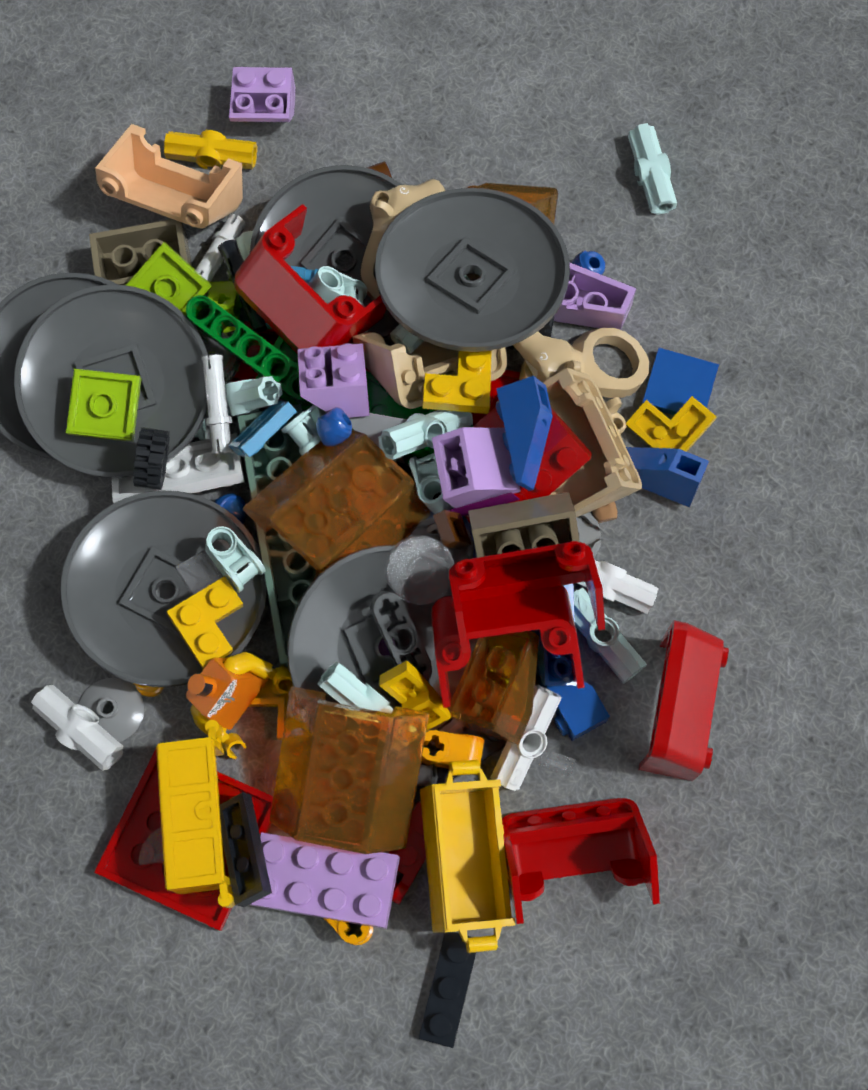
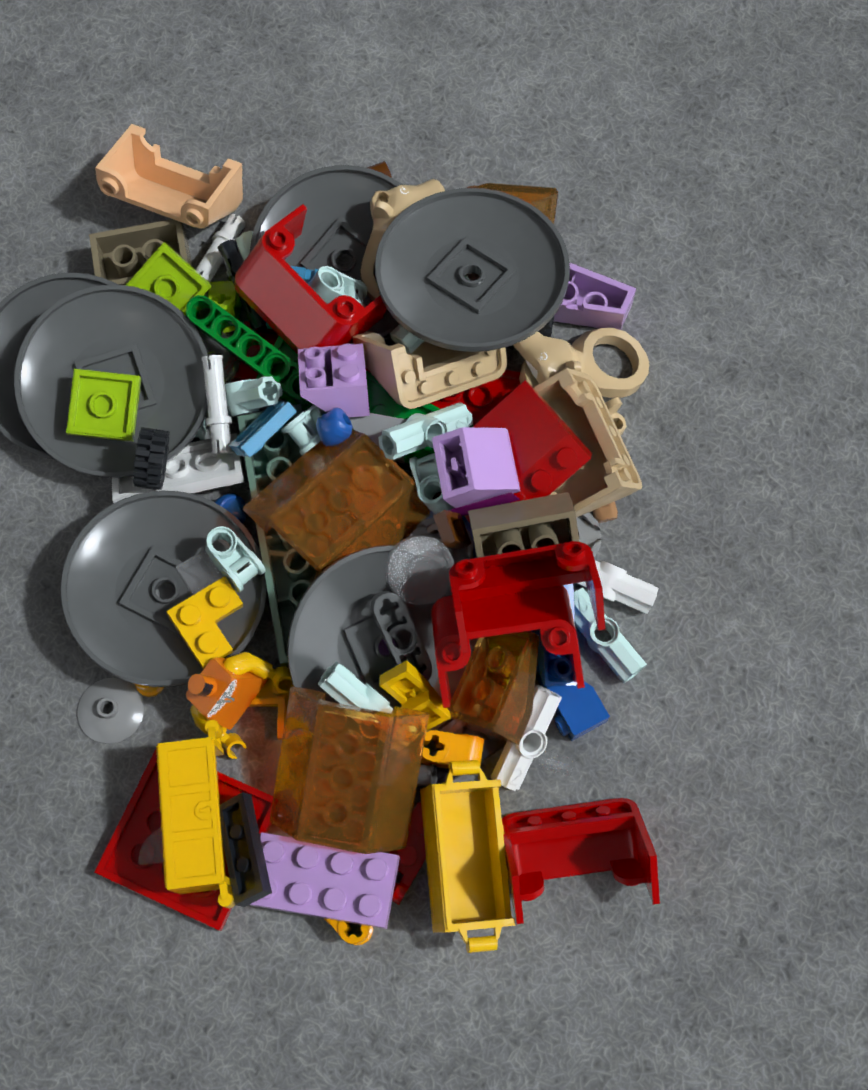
white piece [31,685,124,771] -> none
yellow piece [164,130,257,170] -> none
lavender slope [229,67,296,122] -> none
black plate [418,932,476,1048] -> none
yellow plate [422,351,492,414] -> none
blue slope [496,375,553,491] -> none
blue piece [572,250,605,275] -> none
yellow plate [626,396,717,452] -> none
blue slope [626,447,709,508] -> none
light aqua piece [628,123,677,215] -> none
red windscreen [639,620,729,781] -> none
blue tile [642,348,719,416] -> none

